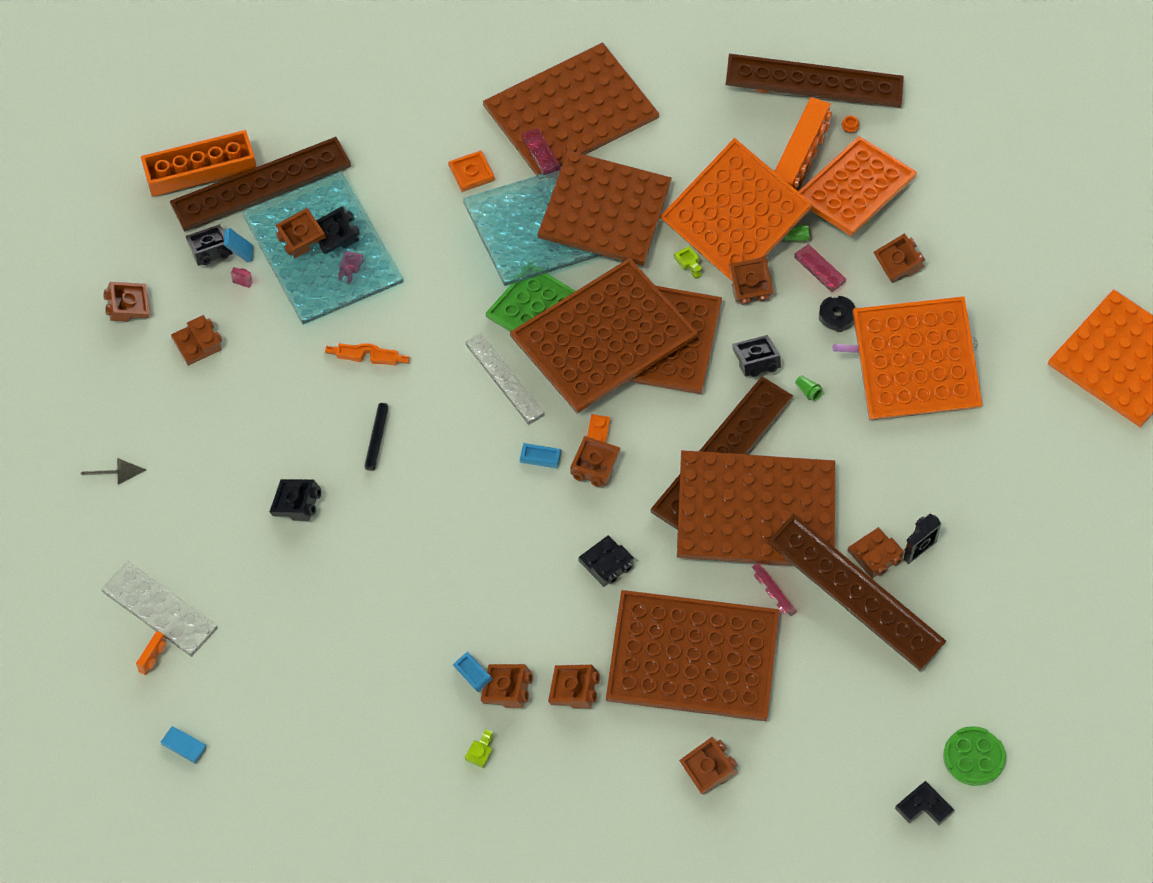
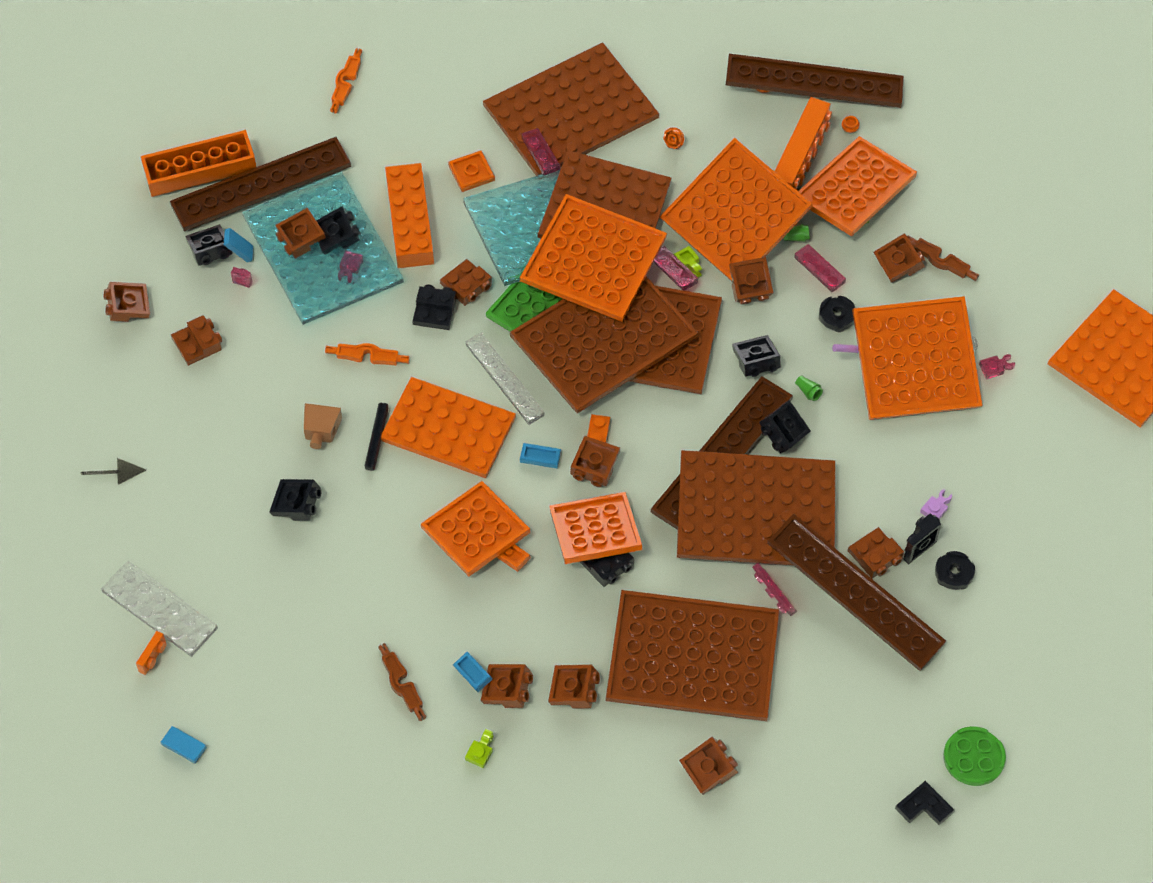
none -> medium nougat torso [304,403,342,449]
none -> orange piece [330,48,362,113]
none -> dark orange piece [378,643,426,721]
none -> orange plate [381,377,516,478]
none -> orange brick [385,163,434,268]
none -> black plate [412,284,456,330]
none -> orange plate [421,481,531,577]
none -> dark orange plate [440,259,492,306]
none -> orange plate [497,544,530,572]
none -> orange plate [520,194,667,322]
none -> orange plate [549,492,642,564]
none -> clear pink plate [654,246,698,291]
none -> orange plate [663,127,684,149]
none -> black plate [759,400,811,454]
none -> dark orange piece [907,235,979,281]
none -> lavender plate [920,489,952,519]
none -> black plate [935,551,975,590]
none -> clear pink plate [979,354,1015,380]

